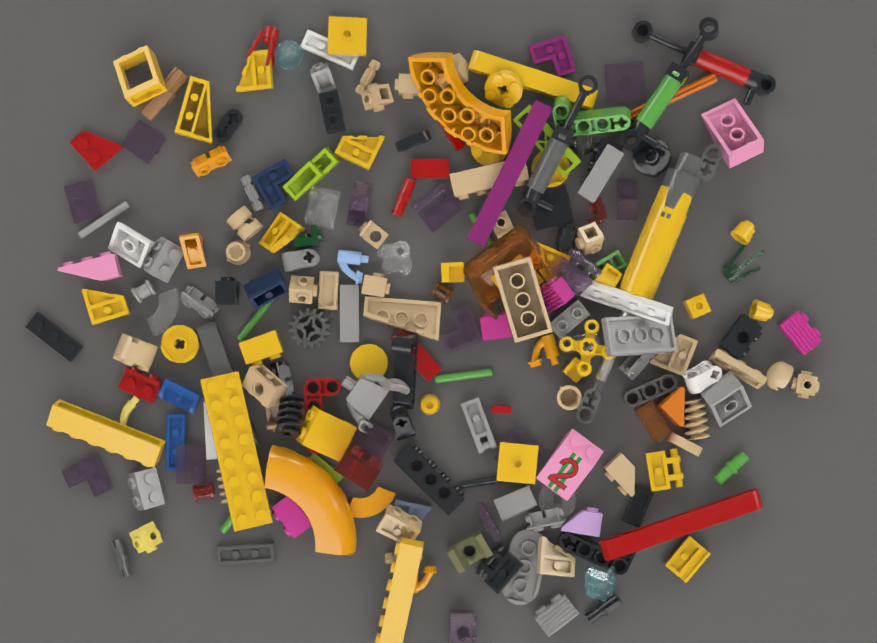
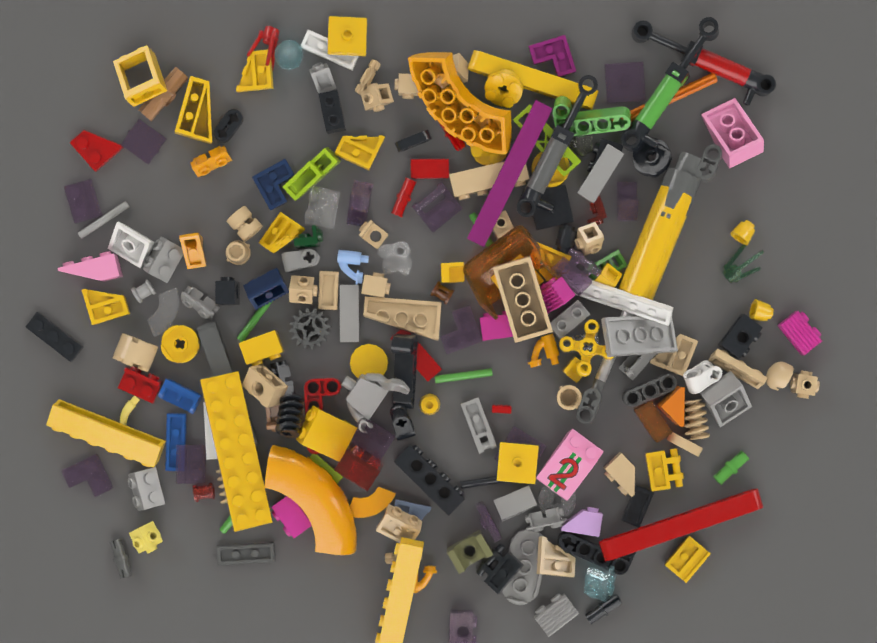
light grey axle [240,175,264,212] -> none
yellow brick [683,293,711,319] -> none

